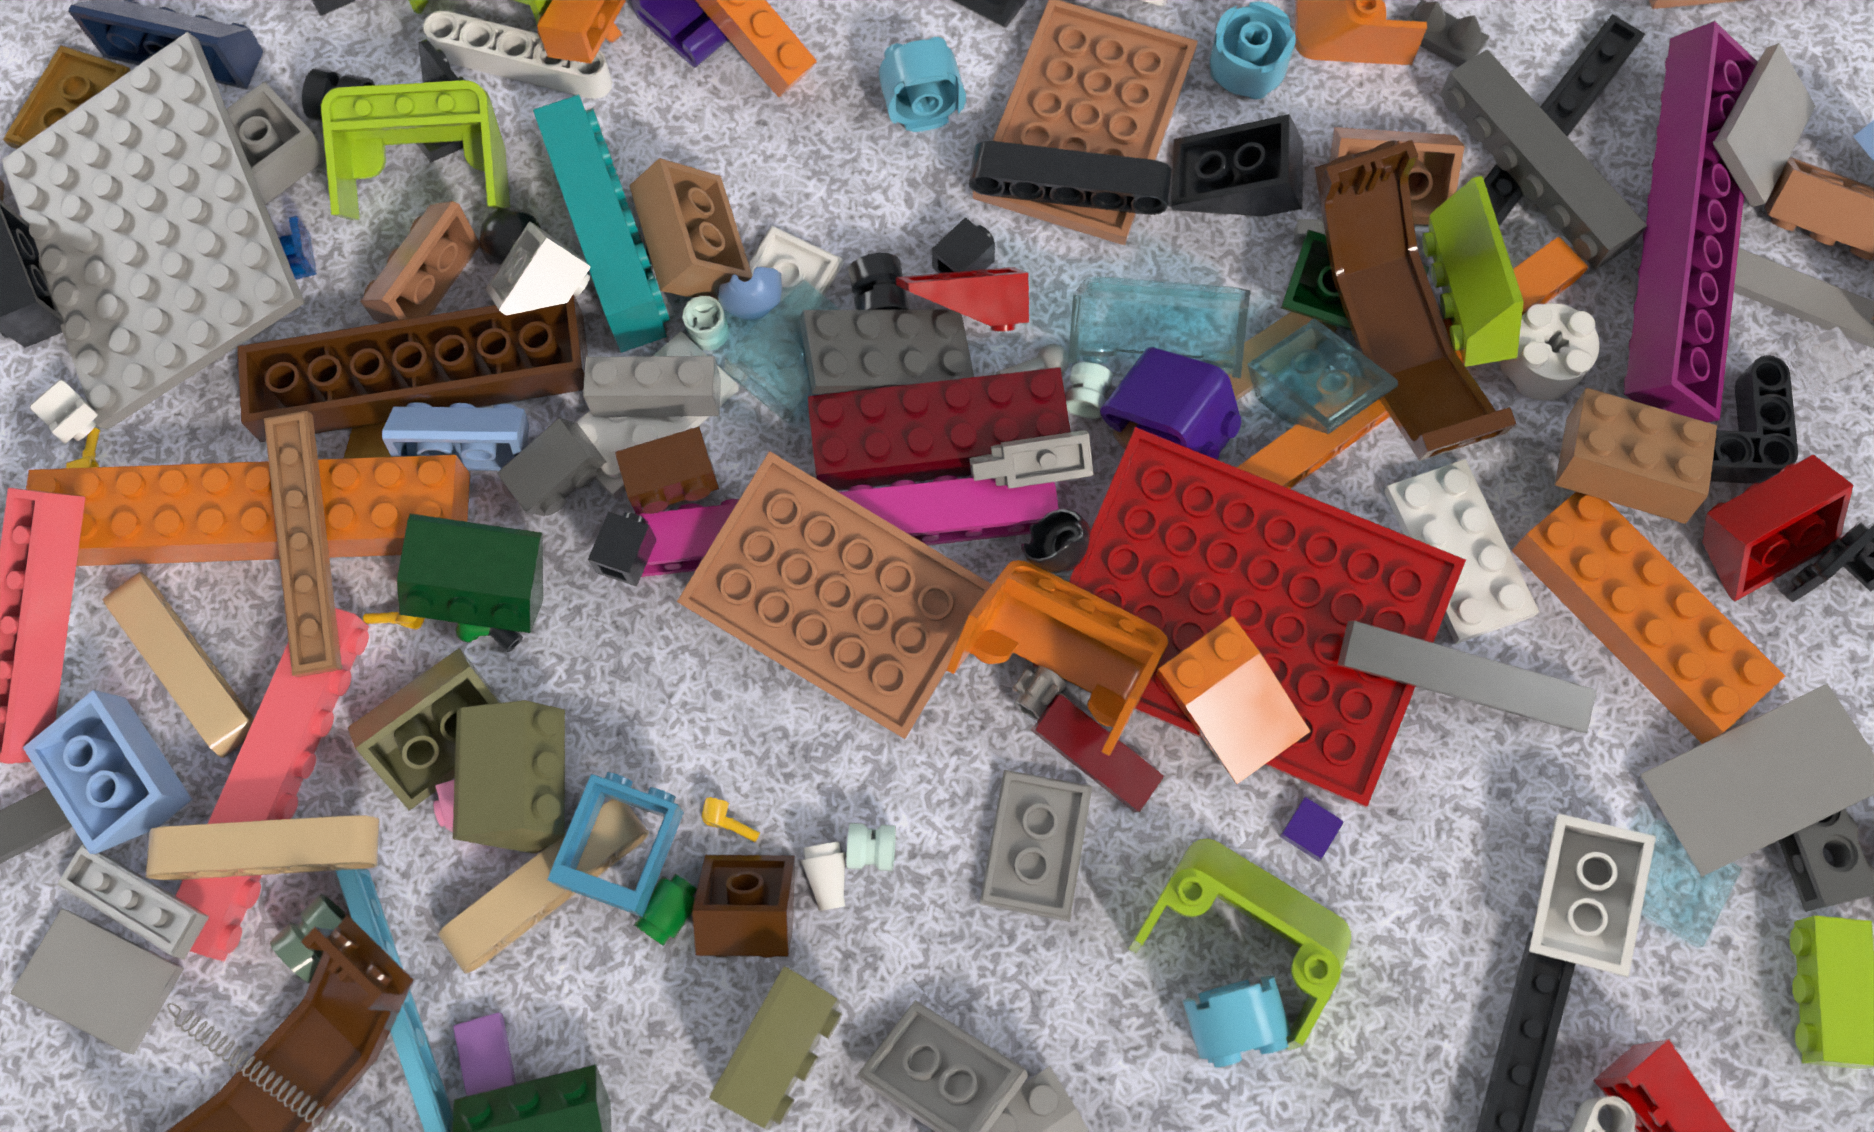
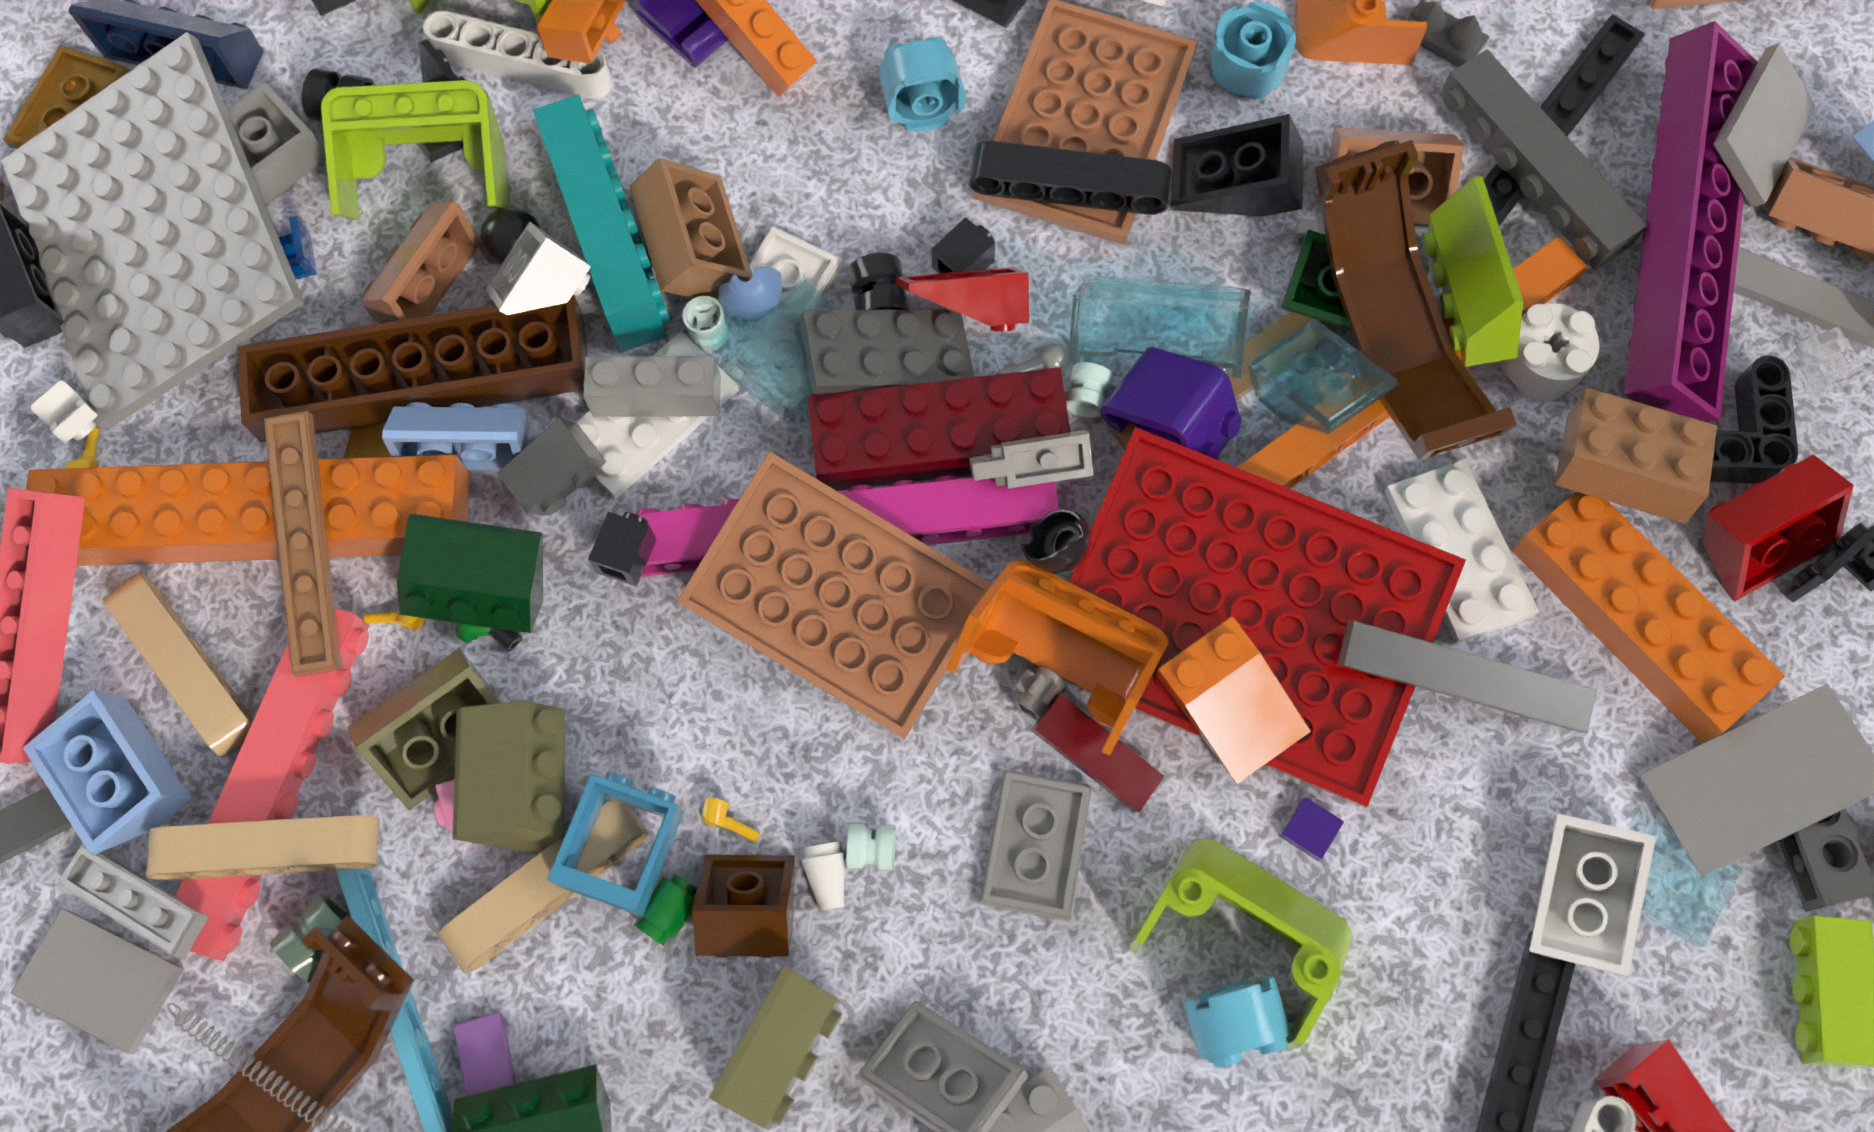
reddish brown slope [615,426,719,514] -> none

